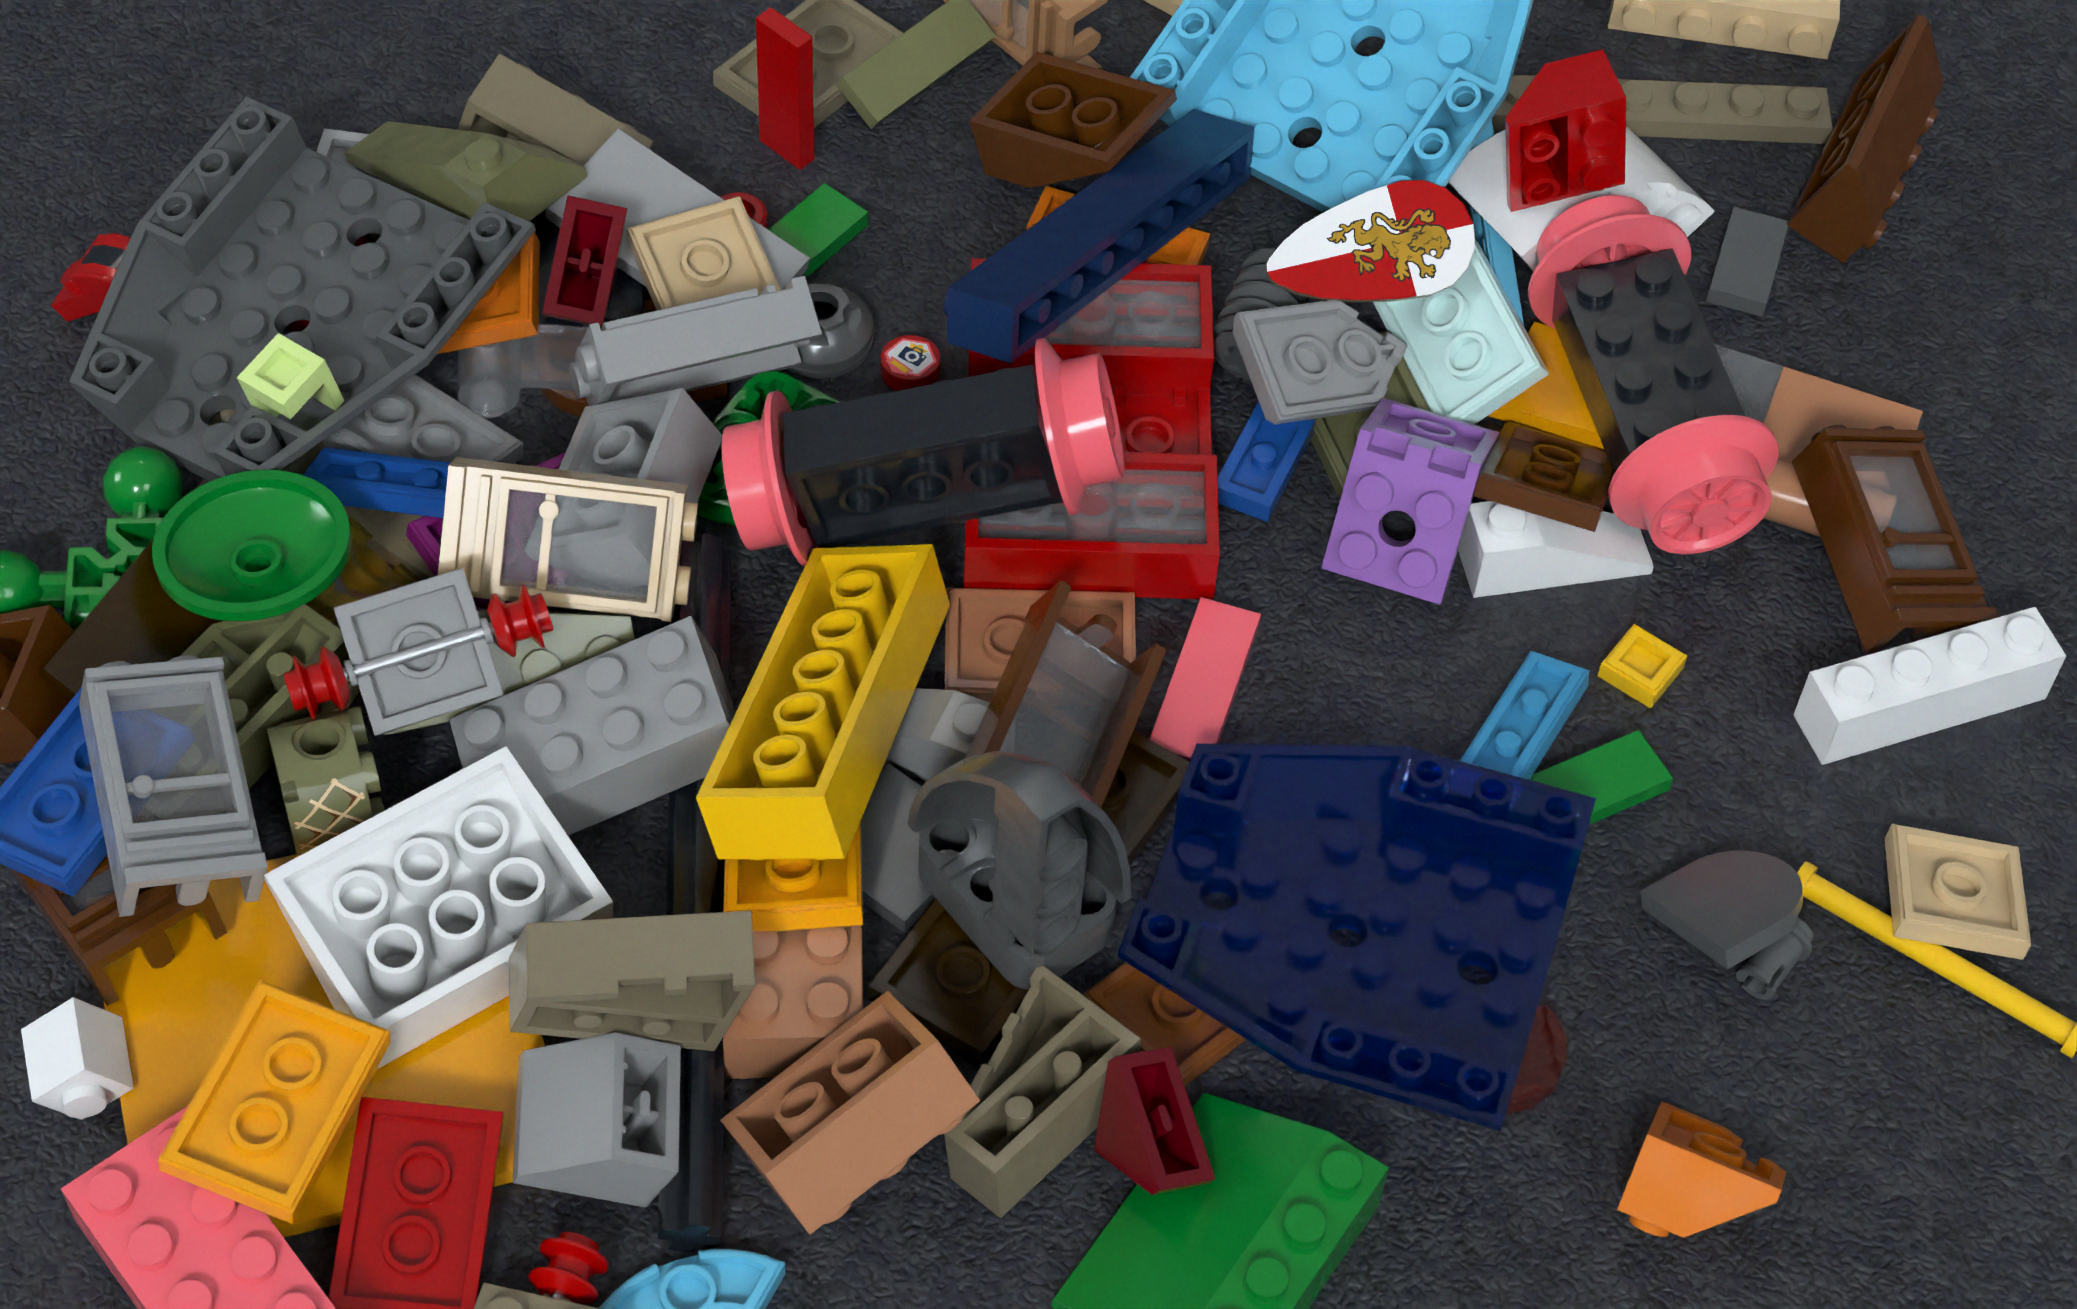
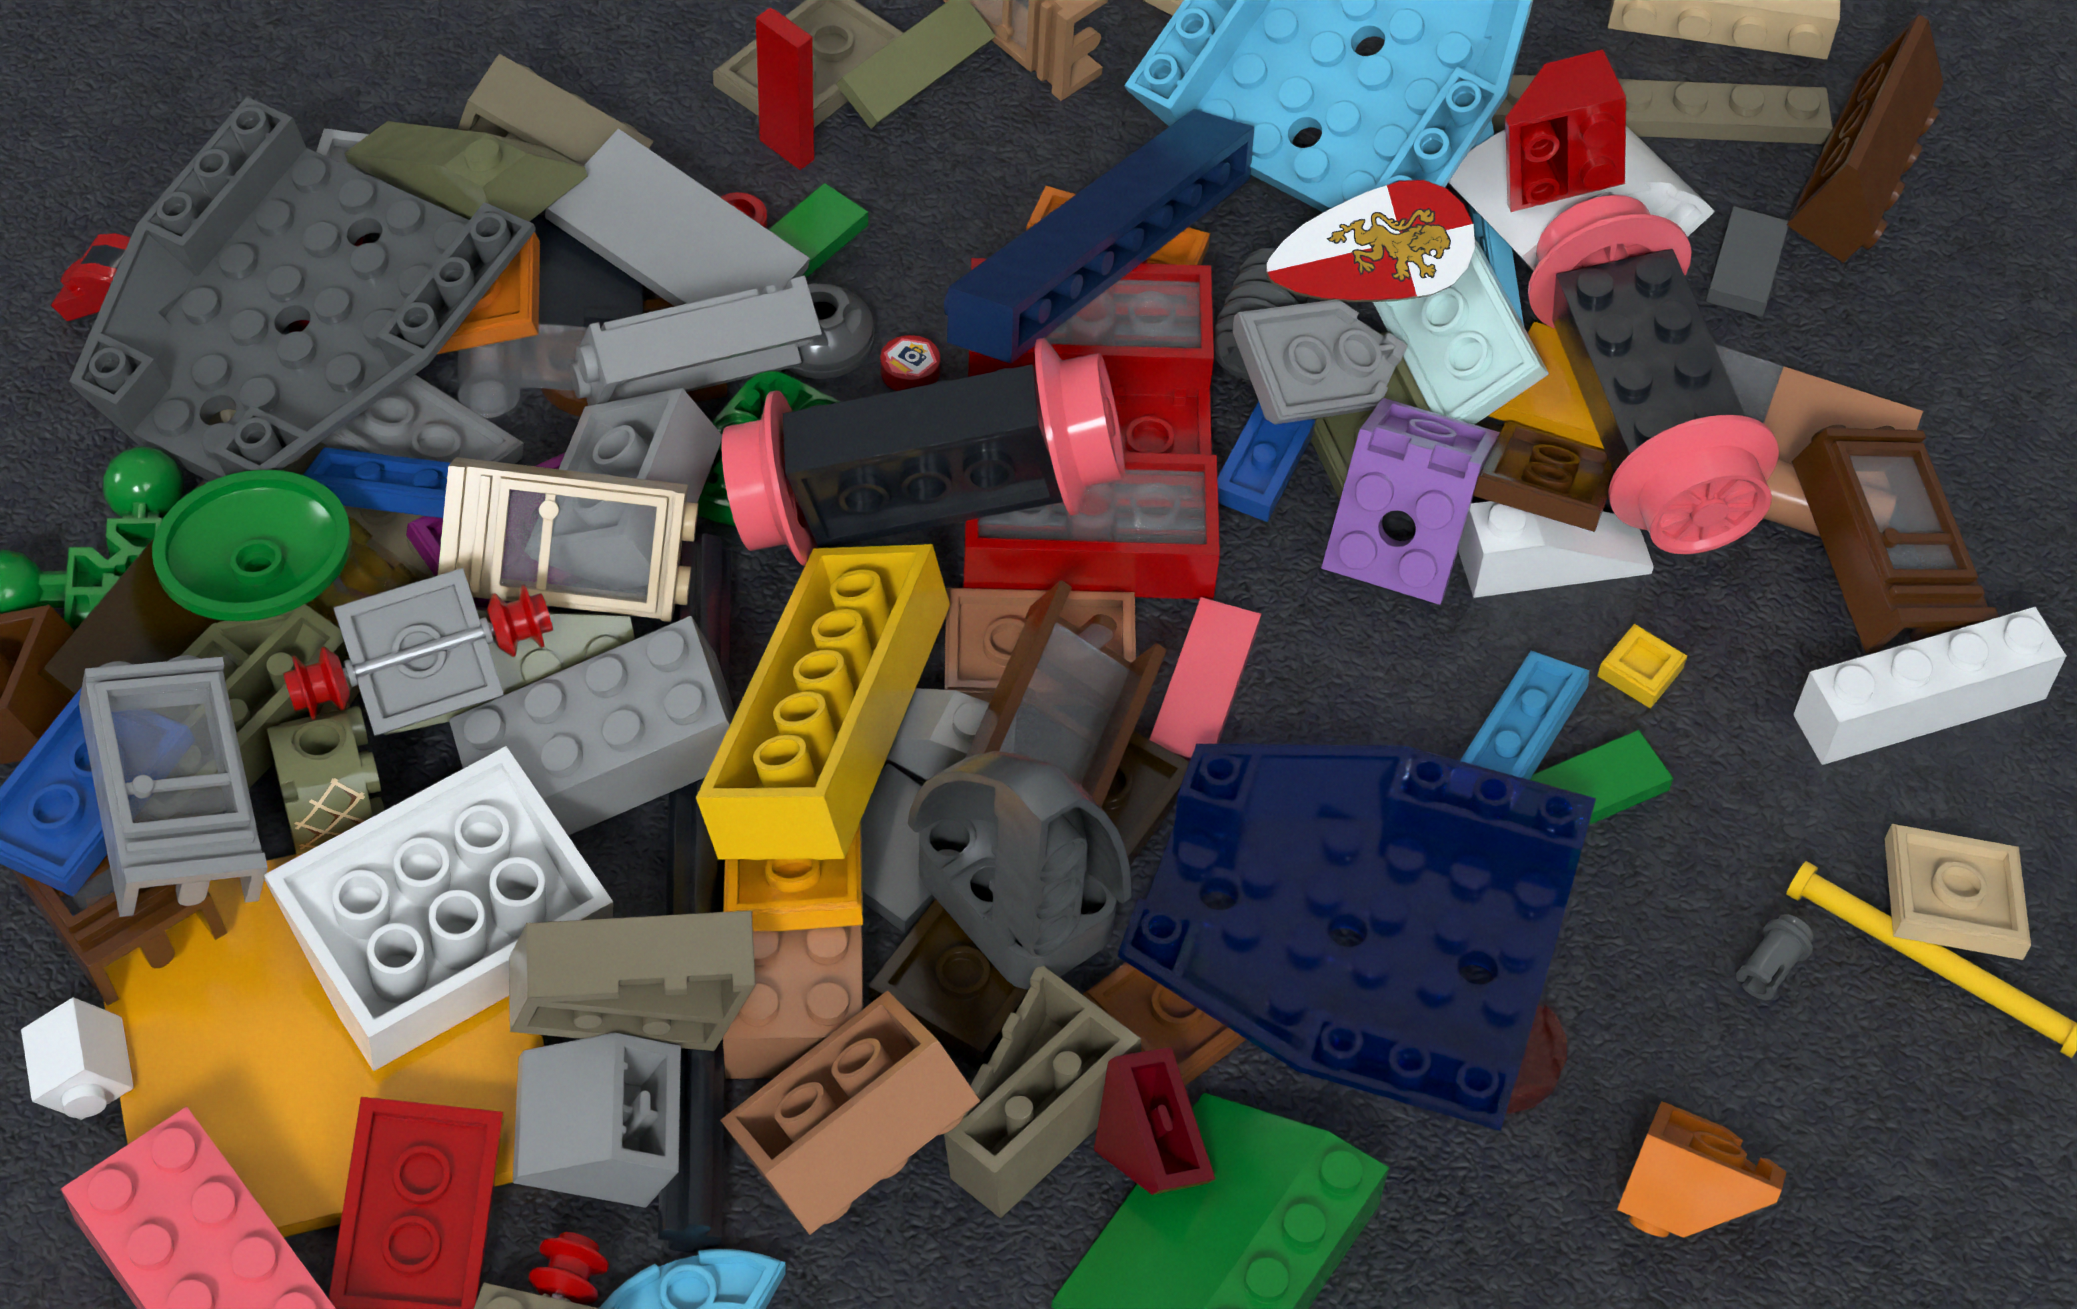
light orange tile [158,980,391,1224] -> none
yellowish green panel [237,333,344,419] -> none
dark red slope [542,195,627,328] -> none
tan tile [626,196,781,310] -> none
reddish brown slope [969,52,1177,188] -> none
dark grey tile [1640,850,1803,970] -> none

